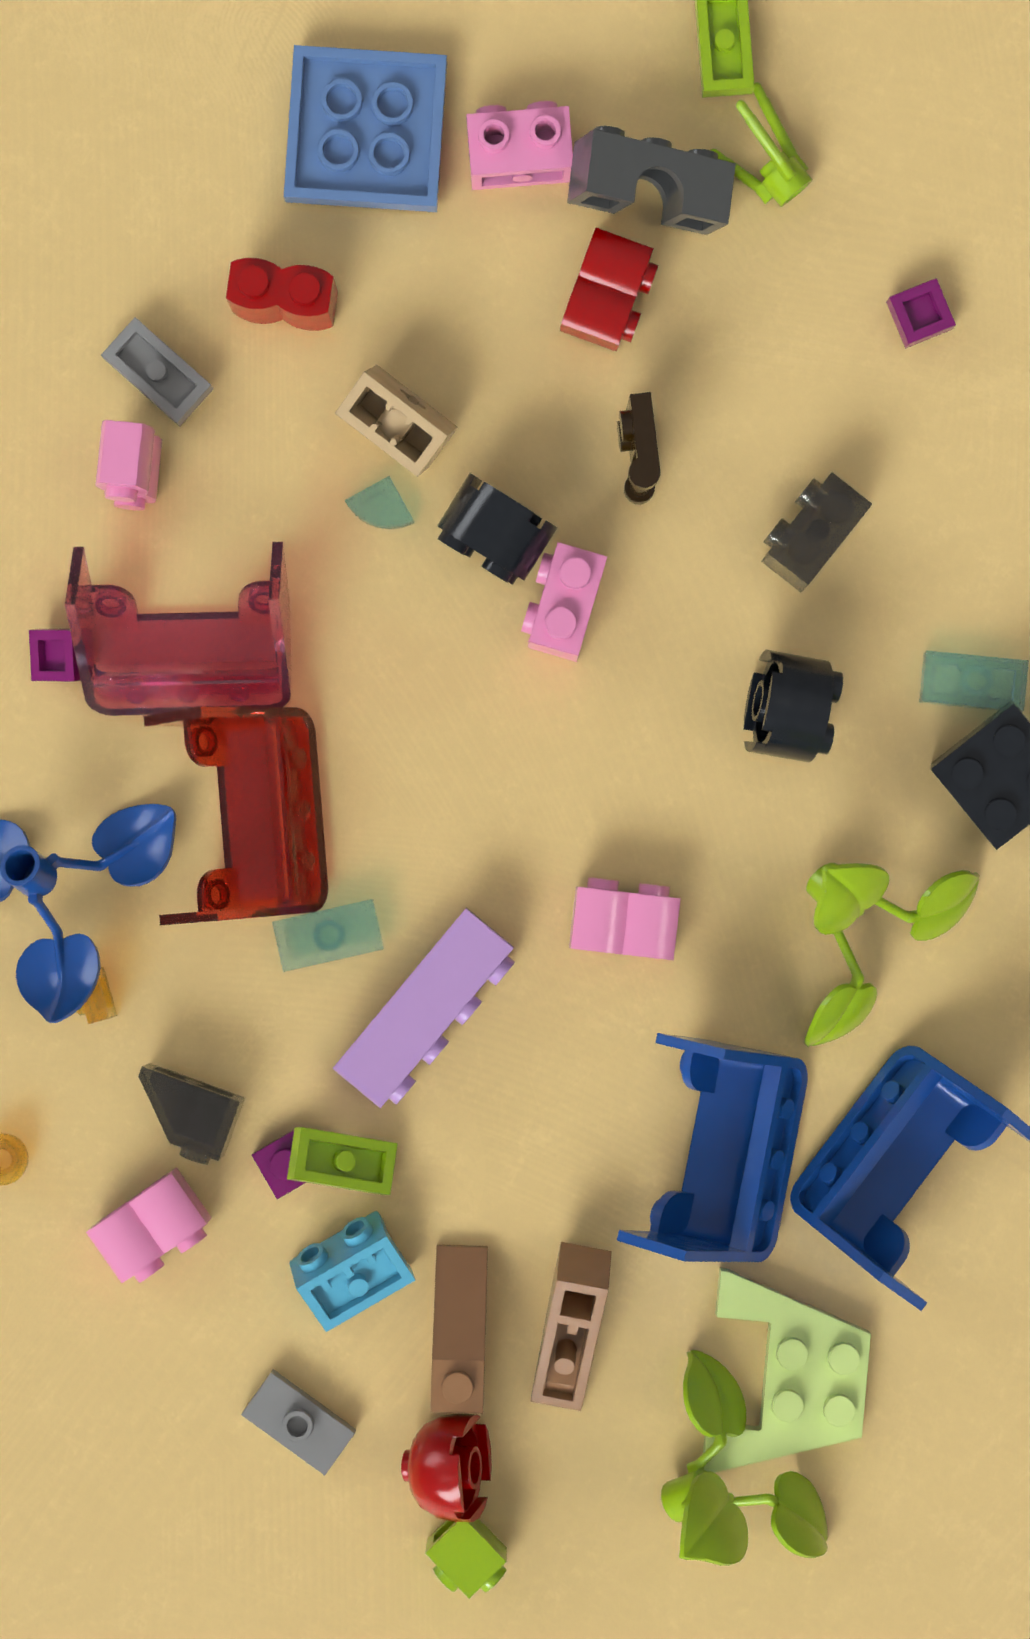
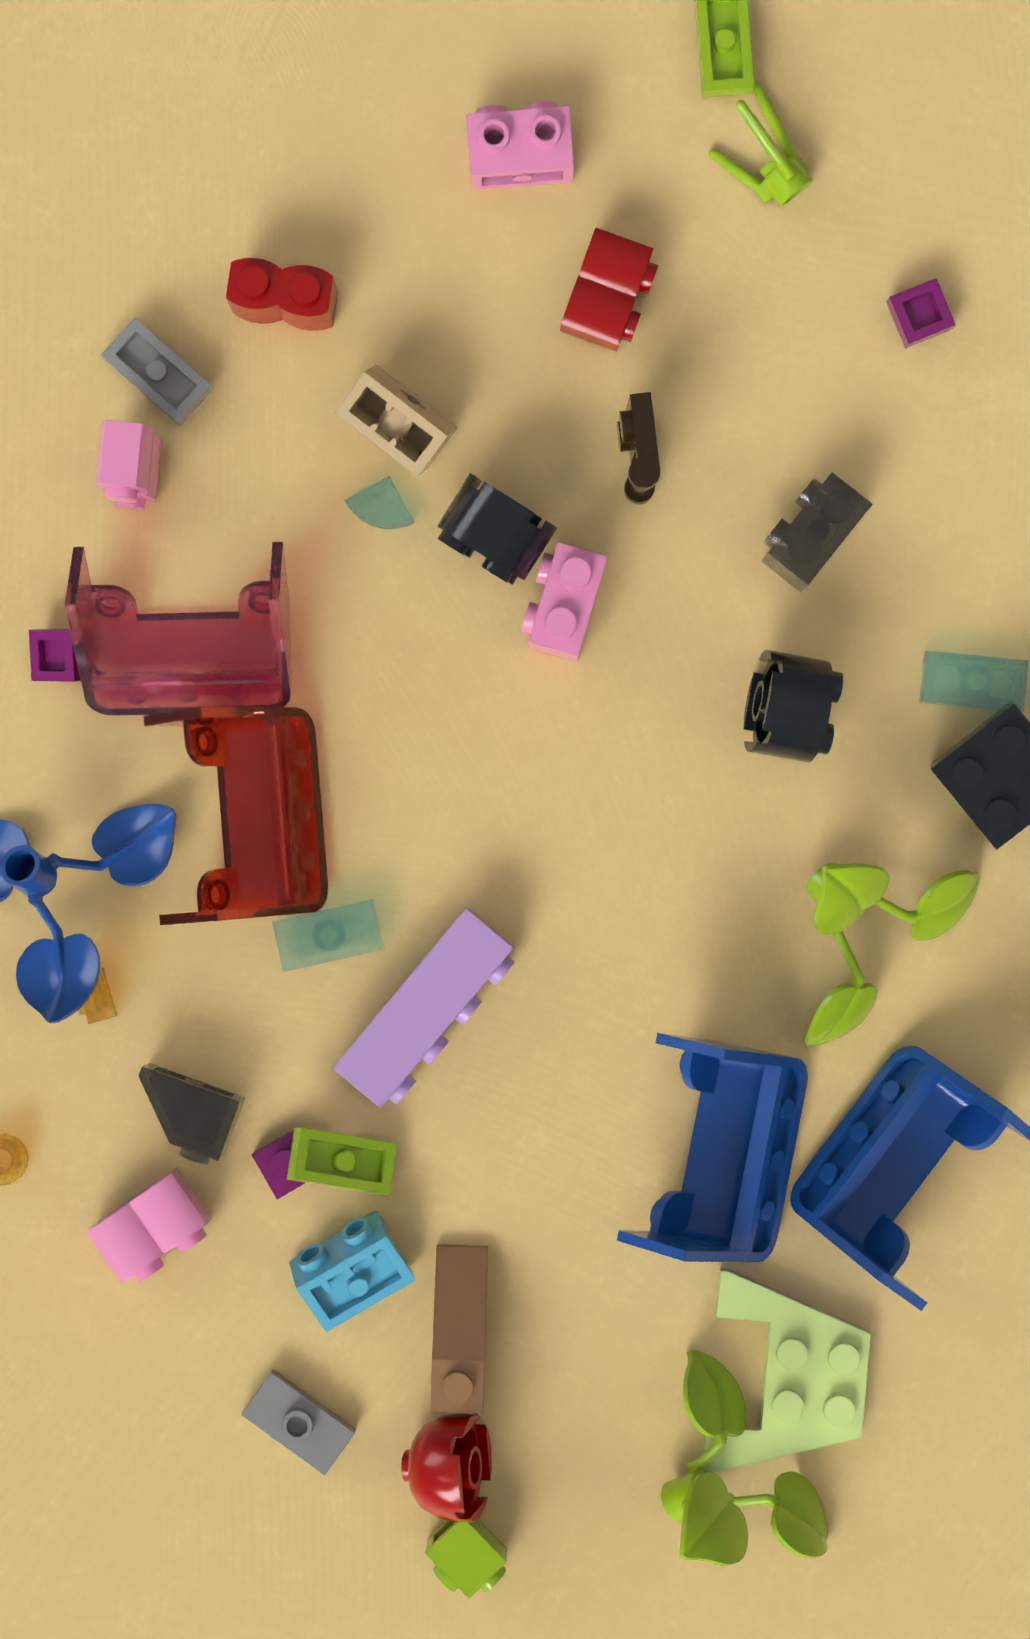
medium blue plate [284,45,447,212] -> none
medium nougat slope [531,1242,612,1411] -> none
dark grey arch [567,126,736,235] -> none
bright pink brick [569,878,681,960] -> none

